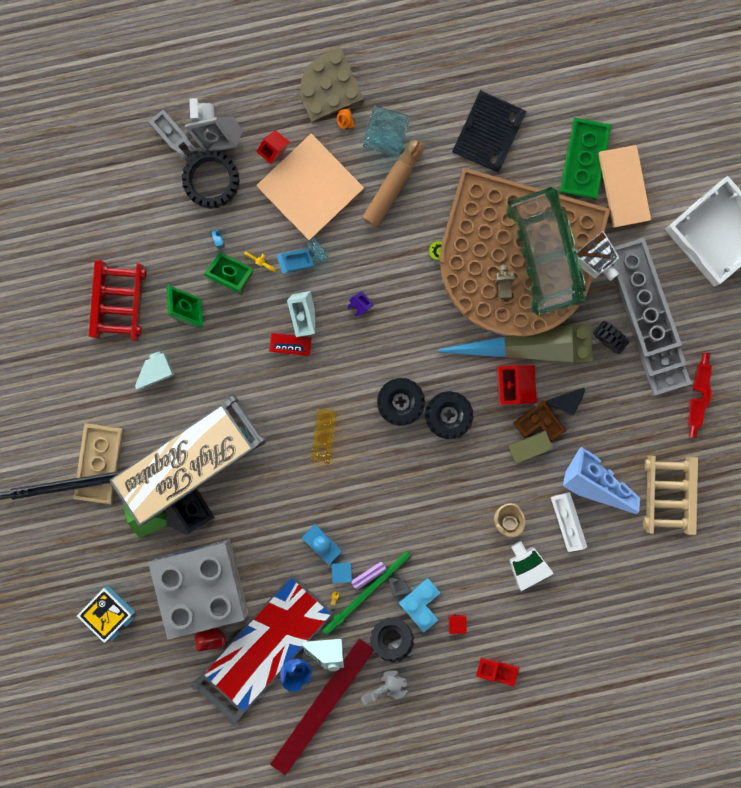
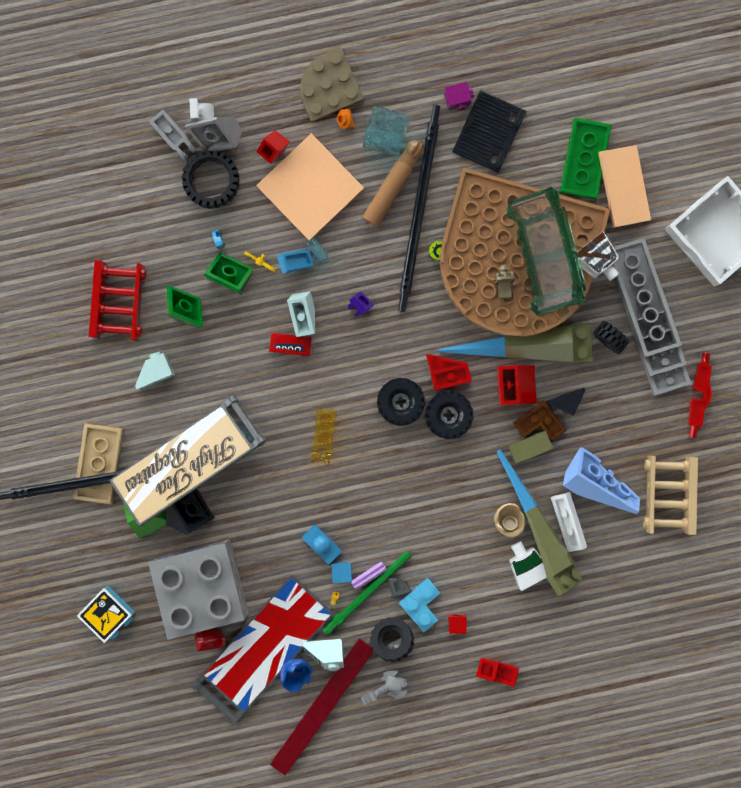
none -> black axle [398,105,441,312]
none -> red wing [426,354,472,391]
none -> magenta brick [444,82,474,111]
none -> olive plate [497,449,583,596]

